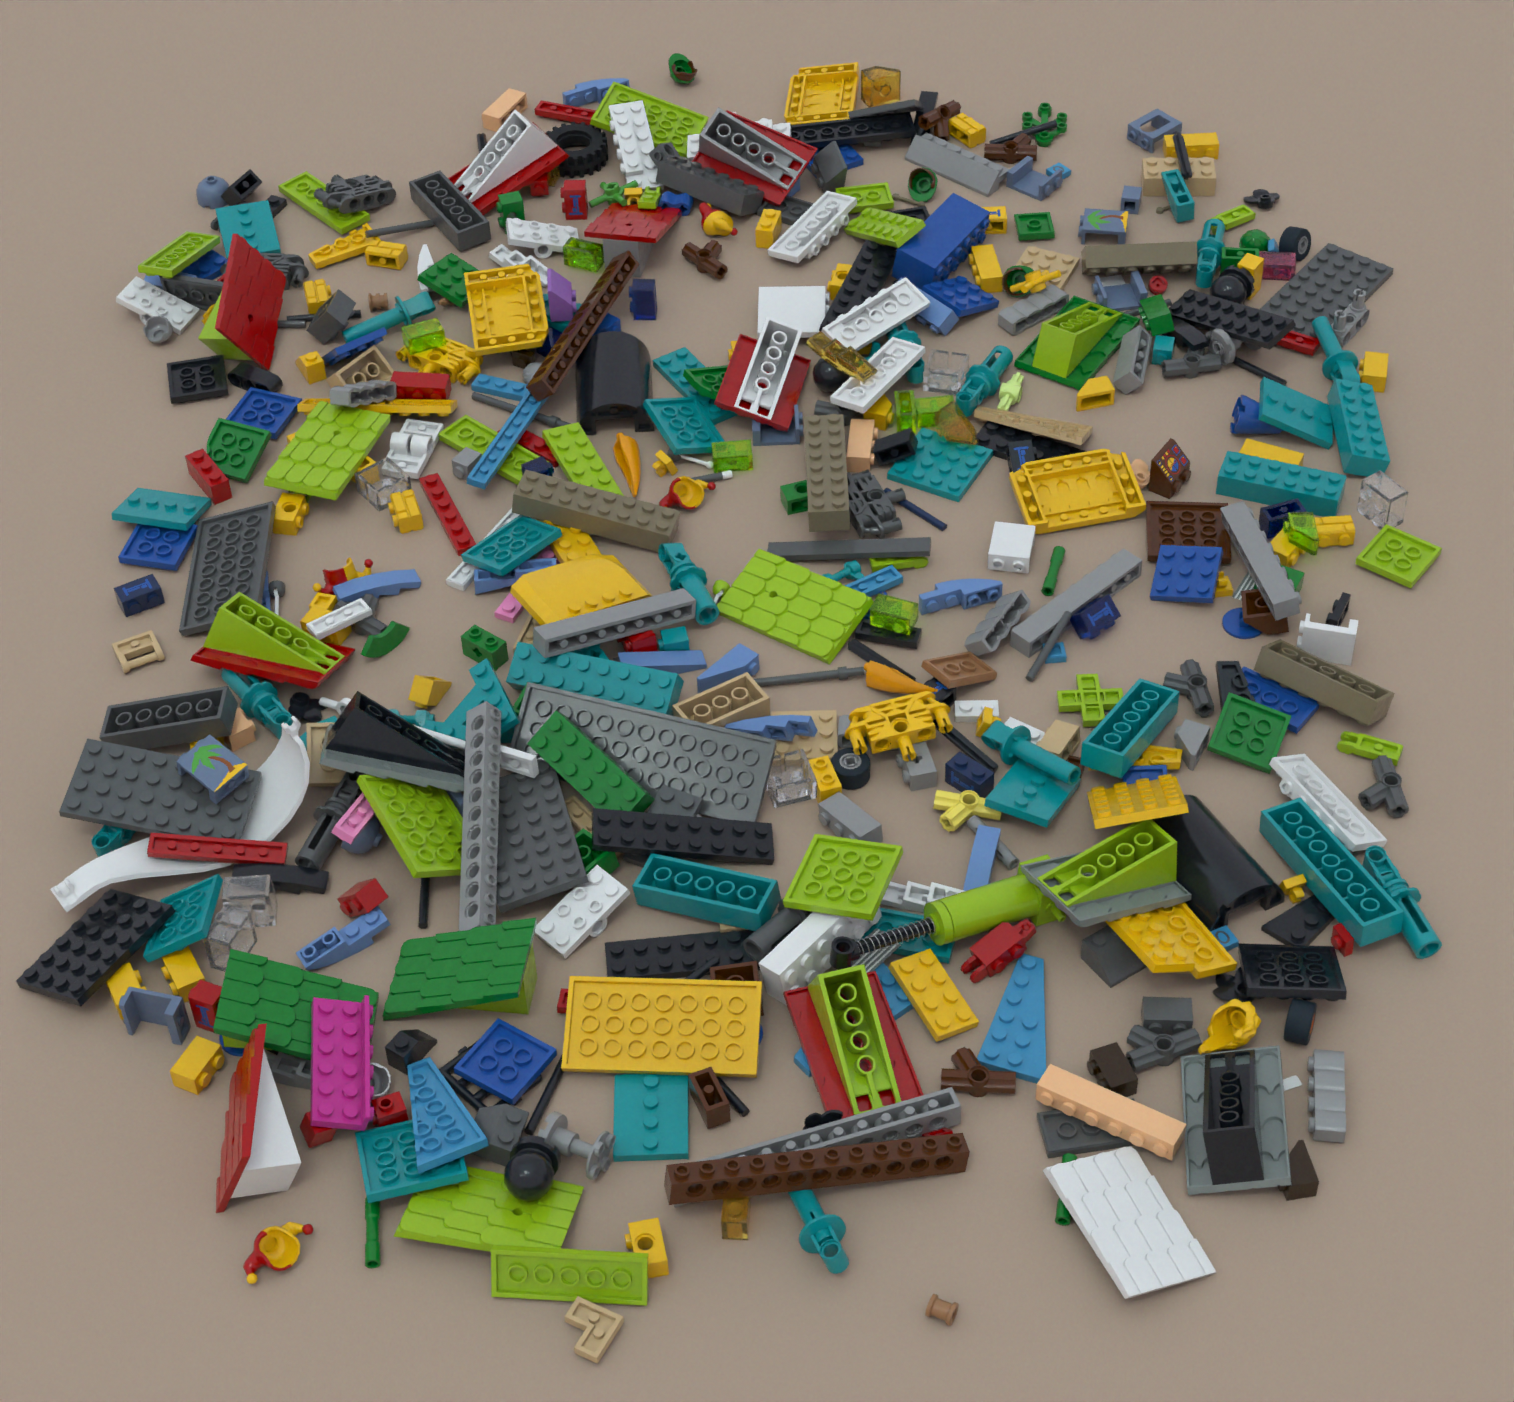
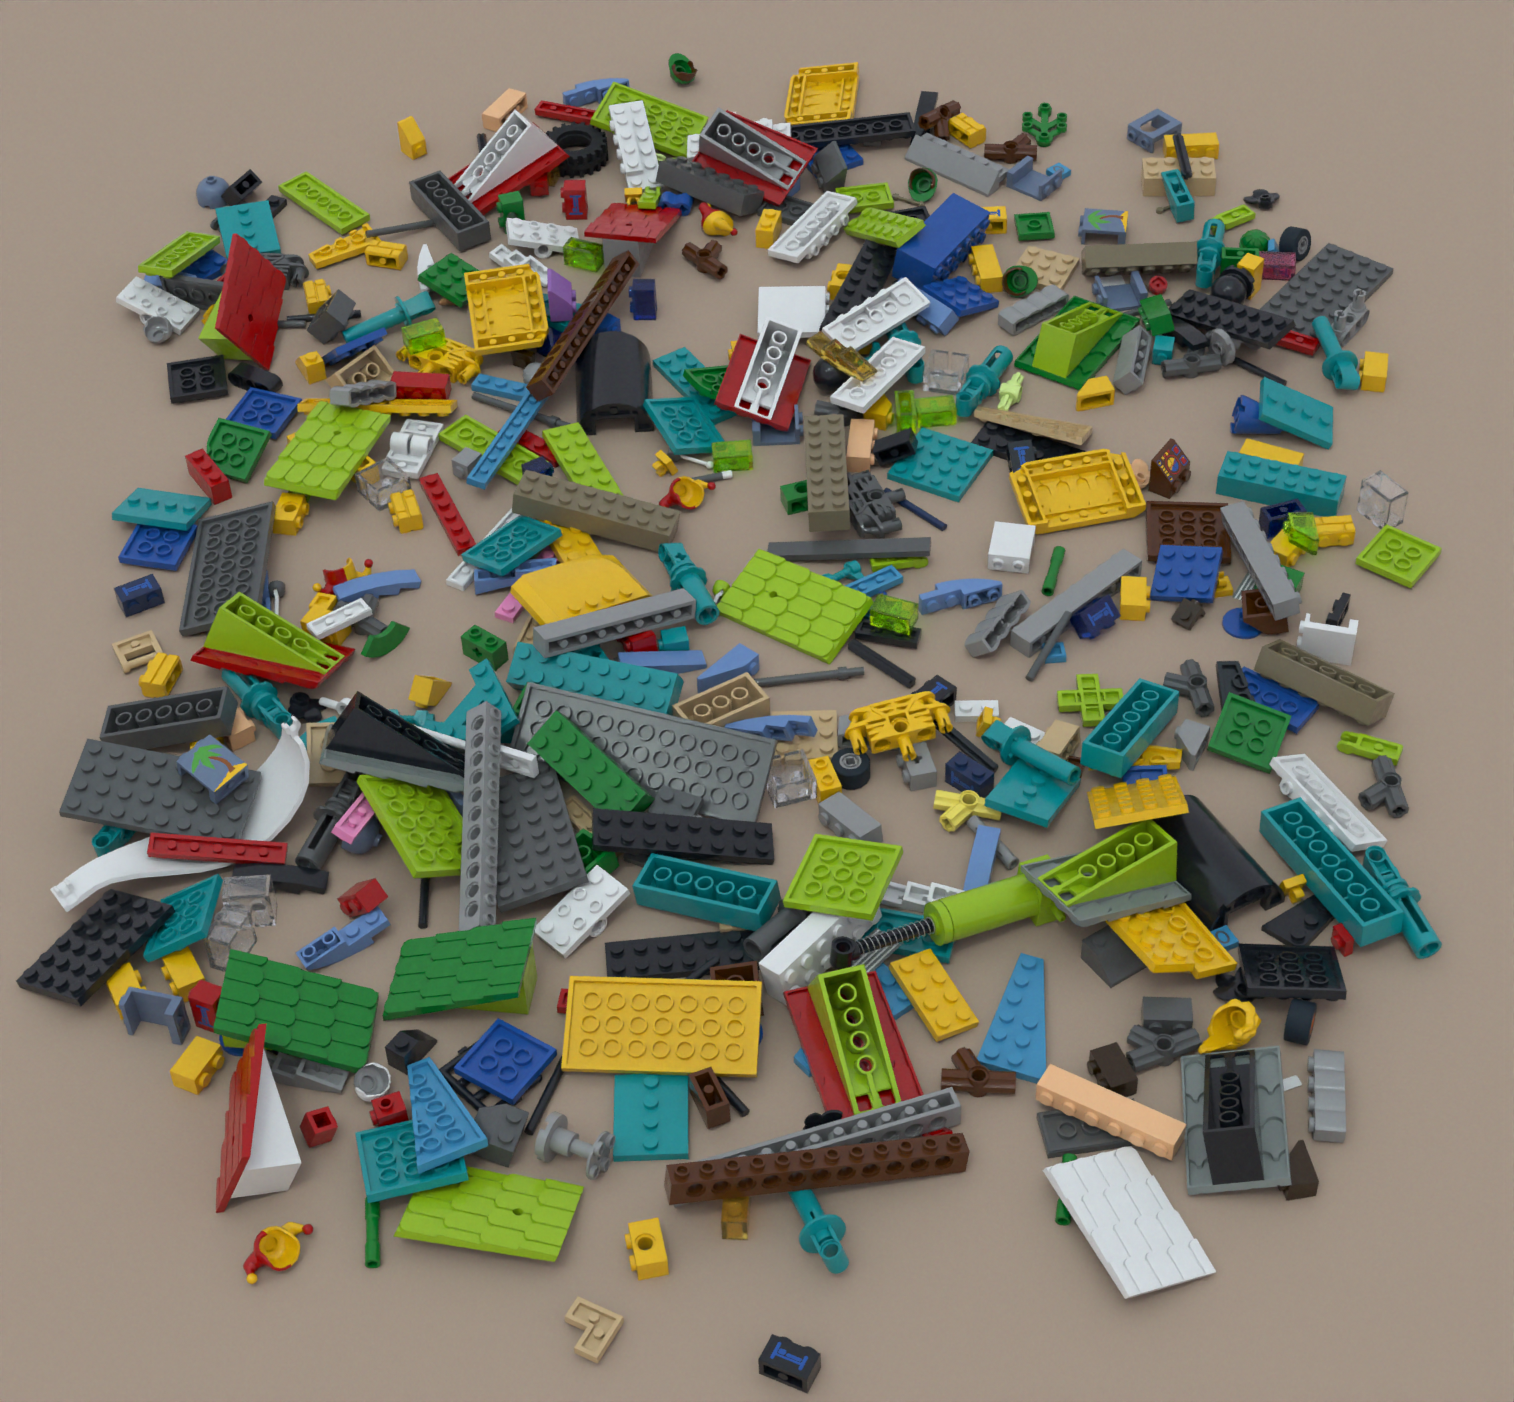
dark pink bracket [310,995,374,1131] -> none
dark grey piece [314,174,396,214] -> none
medium nougat bush [368,293,389,311] -> none
lime plate [491,1245,648,1306] -> none
black tile [504,1135,561,1202] -> none
bright green bar [588,180,638,208] -> none
light orange piece [613,433,641,497] -> none
dark grey brick [649,142,680,168] -> none
dark grey tile [848,99,924,119] -> none
clear yellow slope [861,66,901,108] -> none
light orange piece [864,660,938,694] -> none
medium nougat tile [921,651,997,689] -> none
medium nougat bush [925,1294,959,1326] -> none
clear yellow slope [934,400,978,445] -> none
red hinge [960,919,1037,983] -> none
black bar [989,120,1057,144] -> none
yellow bar [1010,269,1061,293] -> none
sand blue brick [1120,185,1142,215] -> none
teal brick [1327,378,1390,479] -> none
none -> yellow brick [139,652,183,698]
none -> yellow slope [397,116,427,160]
none -> black brick [758,1334,821,1394]
none -> yellow brick [1120,576,1150,621]
none -> dark brown bracket [1171,598,1206,631]

